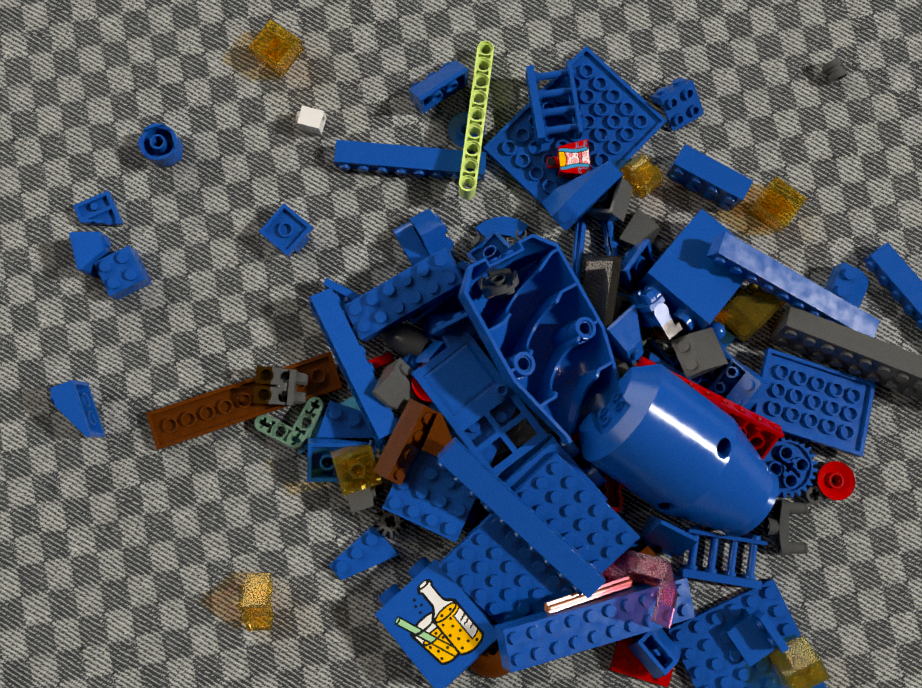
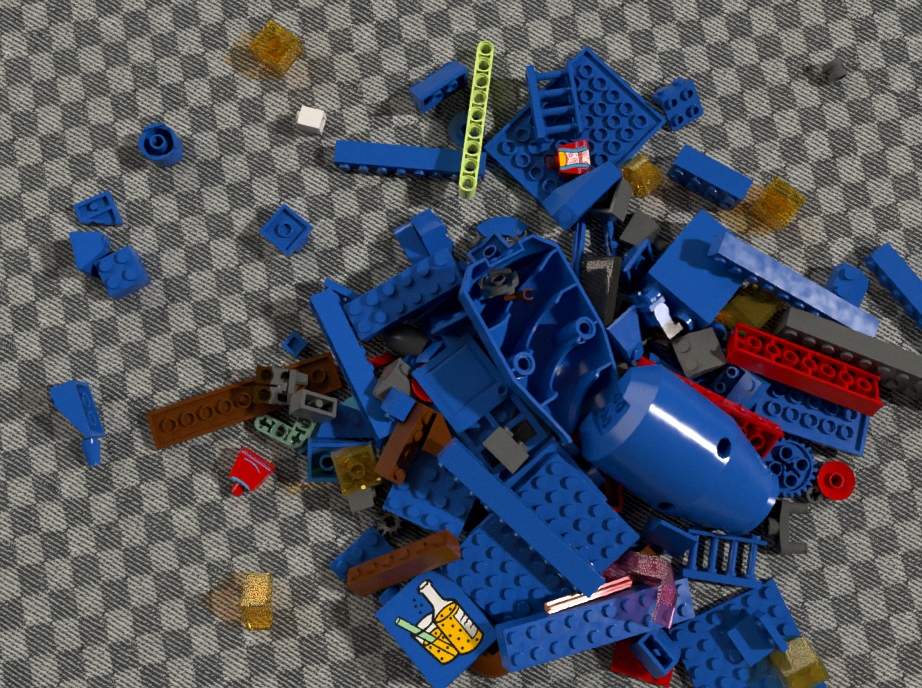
none -> blue cone [80,438,101,466]
none -> red torso [229,447,277,497]
none -> blue plate [281,331,309,358]
none -> dark grey brick [289,389,337,424]
none -> reddish brown brick [347,529,461,597]
none -> blue brick [380,386,416,422]
none -> dark grey slope [482,426,530,474]
none -> reddish brown hand [504,288,533,302]
none -> red tile [726,322,884,417]

